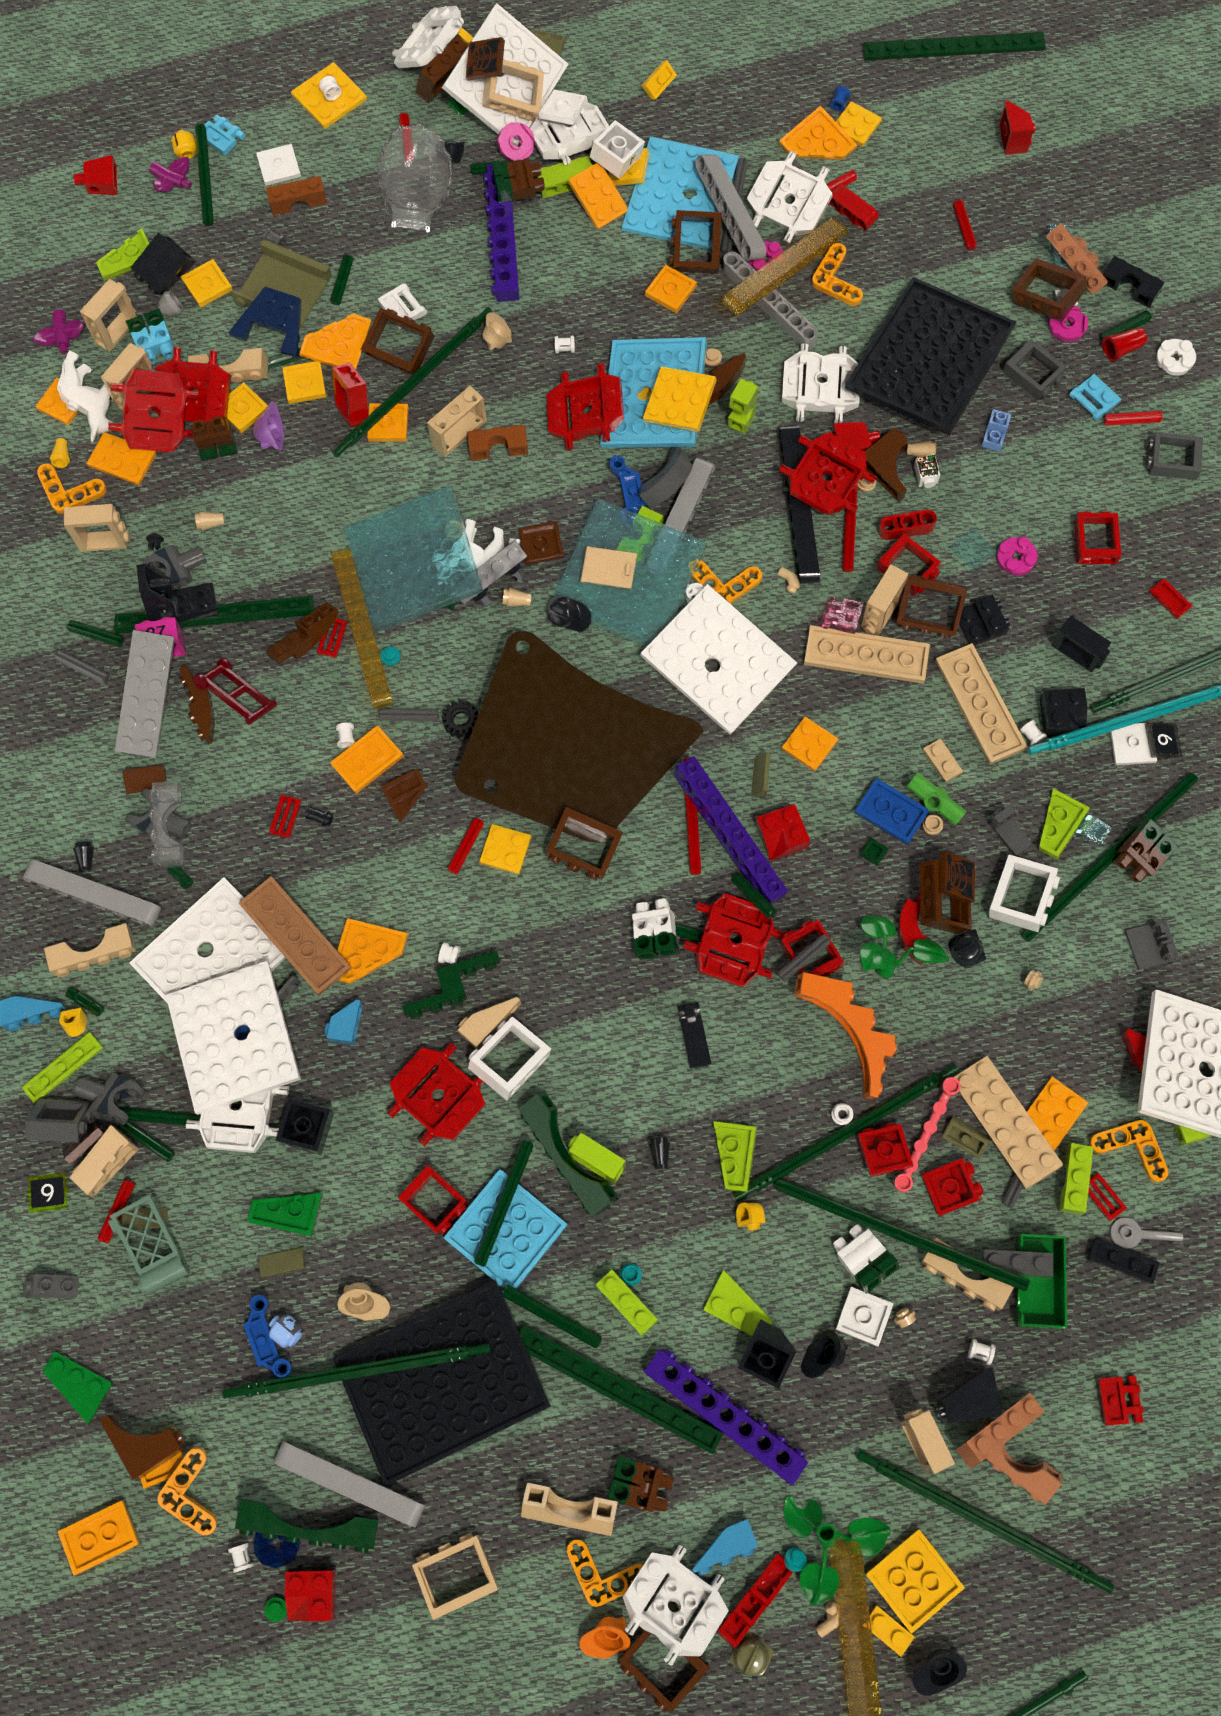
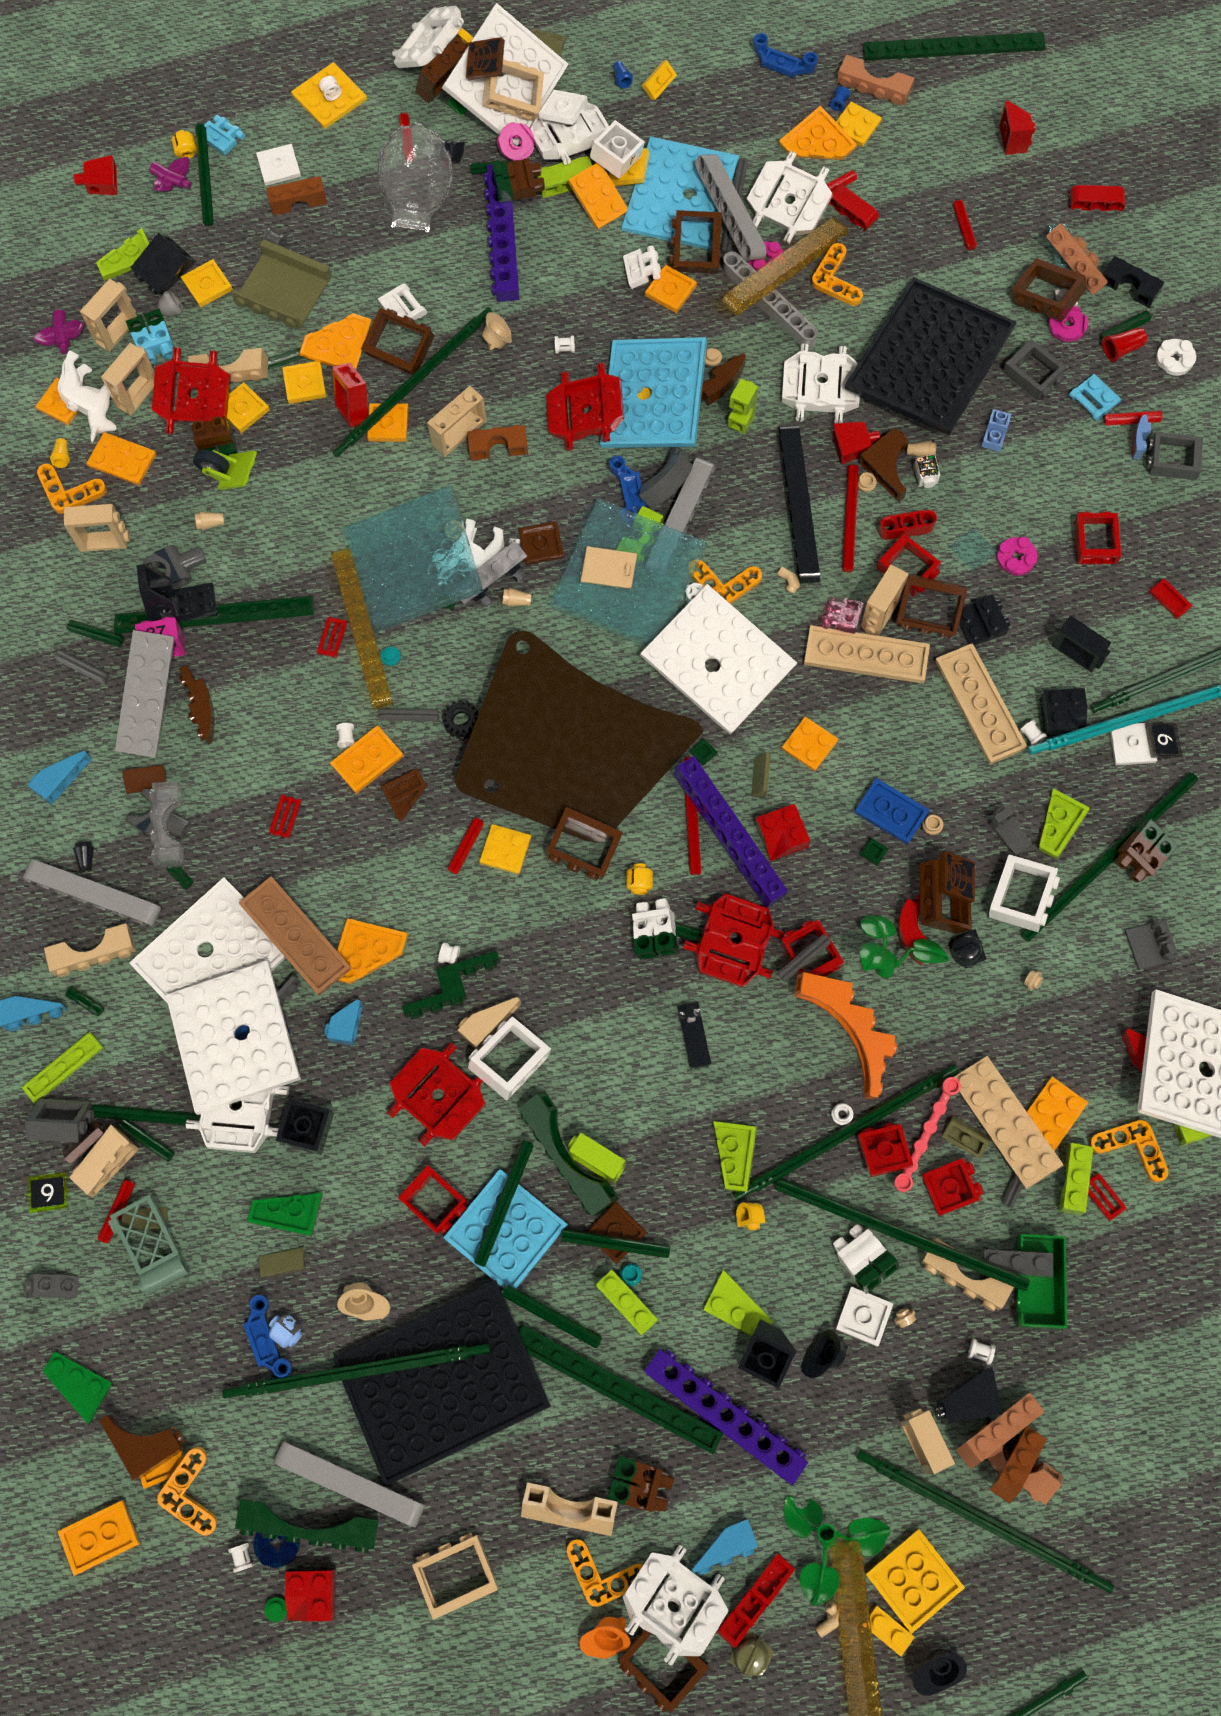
yellow plate [59,1008,87,1037] -> none
dark grey connector [74,1074,145,1125] -> none
red piece [108,368,199,452] -> none
black piece [146,533,164,550] -> none
dark red piece [193,658,277,725] -> none
dark blue wing [229,286,302,358] -> none
medium lavender hat [253,401,284,451] -> none
reddish brown slope [266,602,339,665] -> none
black pin [305,806,333,827] -> none
dark green axle [330,254,353,305] -> none
black piece [547,595,592,632] -> none
yellow plate [643,366,717,432] -> none
black cone [649,1137,670,1169] -> none
dark green axle [732,873,777,919] -> none
red piece [779,432,877,515] -> none
teal plate [784,1548,807,1572] -> none
bright green piece [906,773,967,826] -> none
tan plate [923,738,963,783] -> none
clear light blue brick [1076,815,1112,845] -> none
black plate [1087,1238,1160,1284] -> none
red plate [1097,1375,1144,1426] -> none
light grey piece [1110,1218,1183,1249] -> none
none -> dark azure slope [28,751,92,805]
none -> lime plate [193,450,257,490]
none -> dark green axle [561,1229,671,1258]
none -> reddish brown tile [586,1202,647,1265]
none -> blue cone [613,61,633,89]
none -> white plate [623,246,661,289]
none -> yellow head [626,863,653,895]
none -> dark green tile [689,738,718,766]
none -> blue plate [753,33,818,78]
none -> nougat arch [837,55,915,106]
none -> dark orange arch [989,1426,1047,1504]
none -> red beam [1070,185,1125,211]
none -> medium blue slope [1132,415,1151,459]

